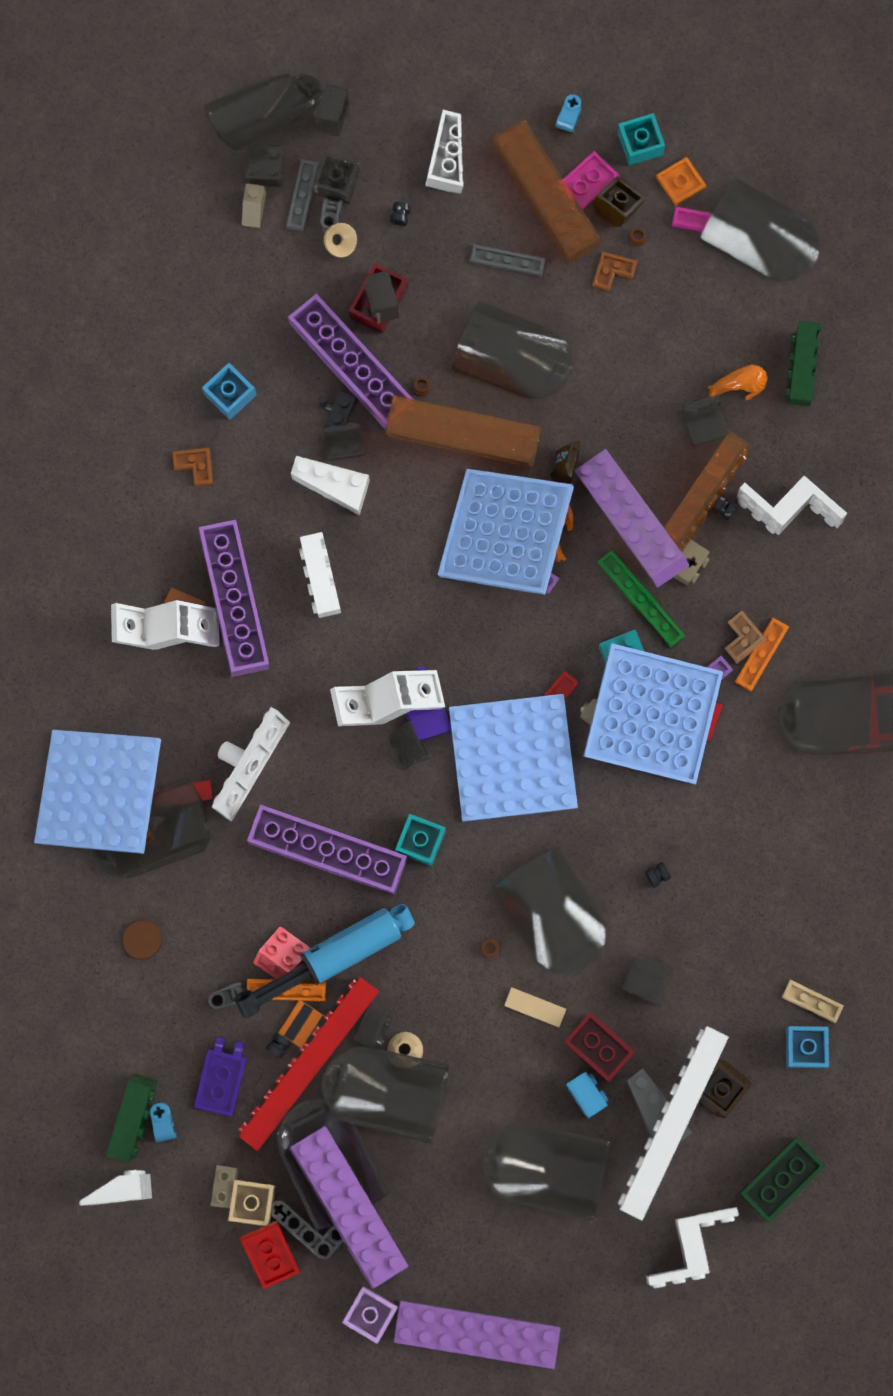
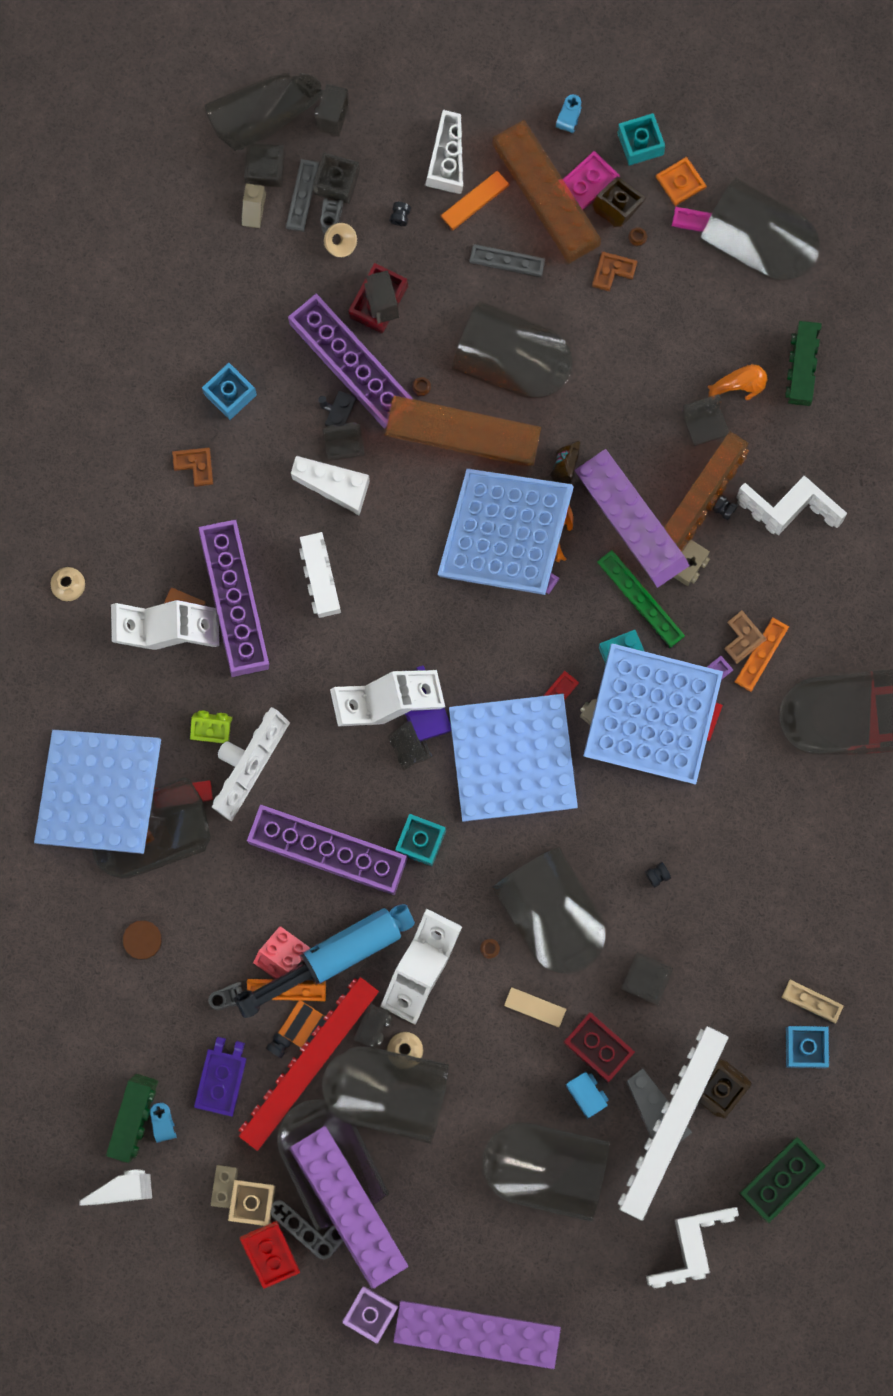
none -> tan piece [51,567,85,601]
none -> lime bracket [190,711,232,743]
none -> white bracket [380,909,462,1024]
none -> orange tile [441,171,509,230]

